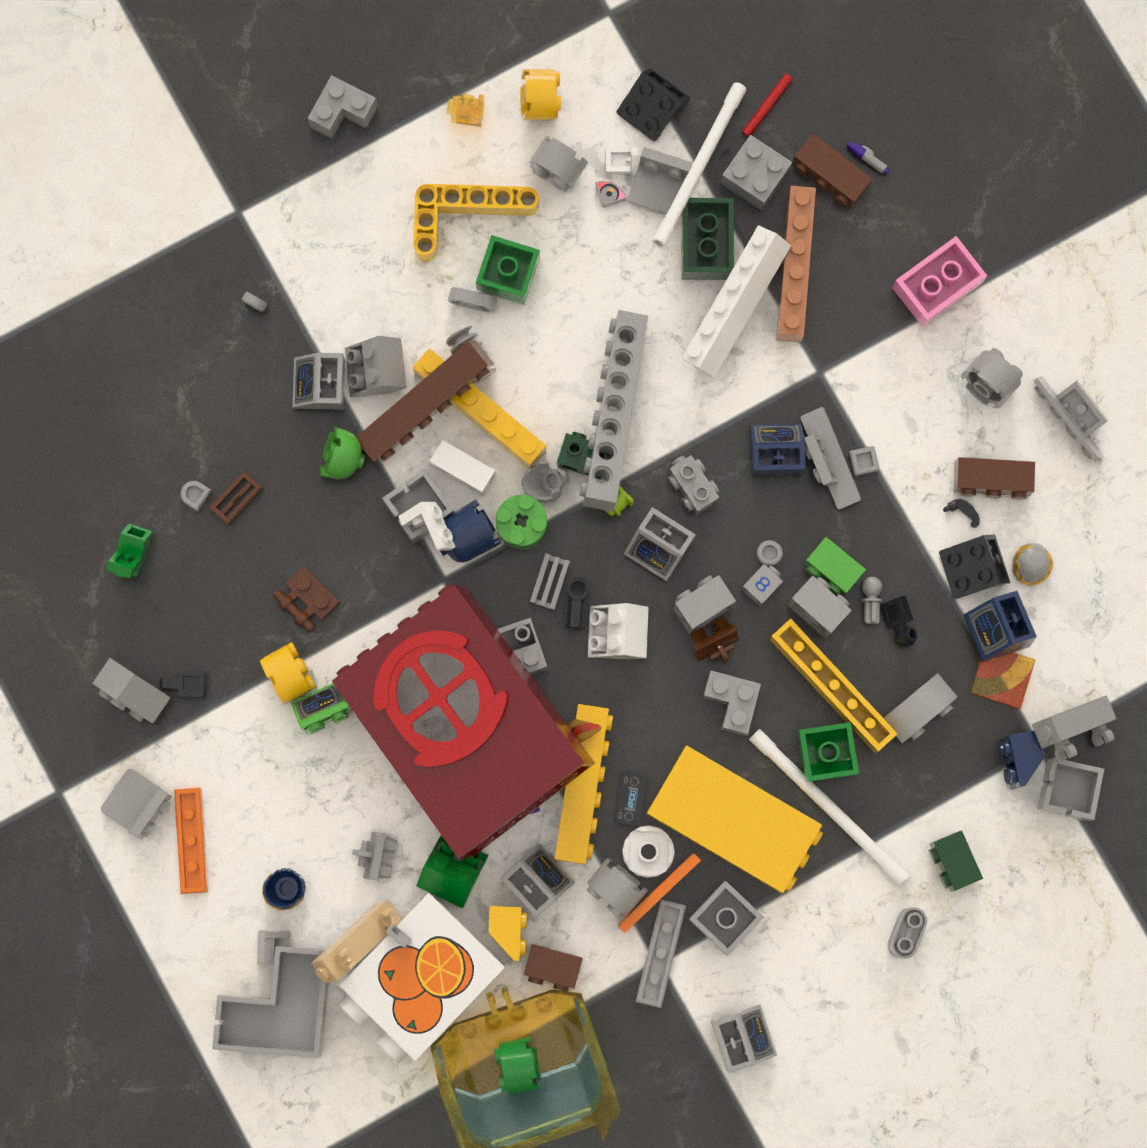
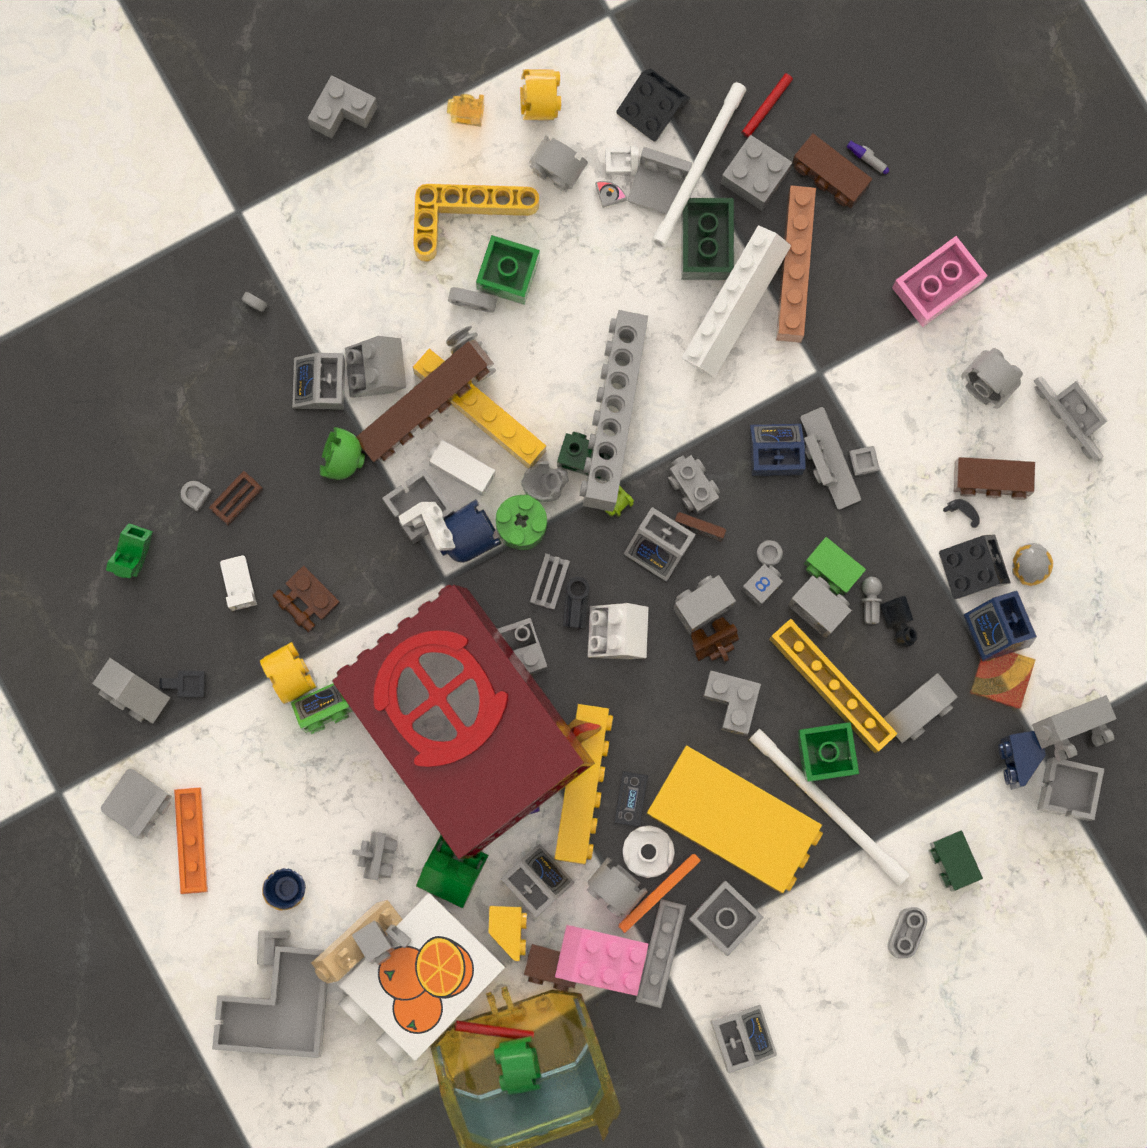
none -> white bracket [220,555,257,611]
none -> light grey brick [352,920,395,965]
none -> red bar [454,1020,534,1039]
none -> bright pink brick [555,925,648,996]
none -> reddish brown tile [675,512,726,542]

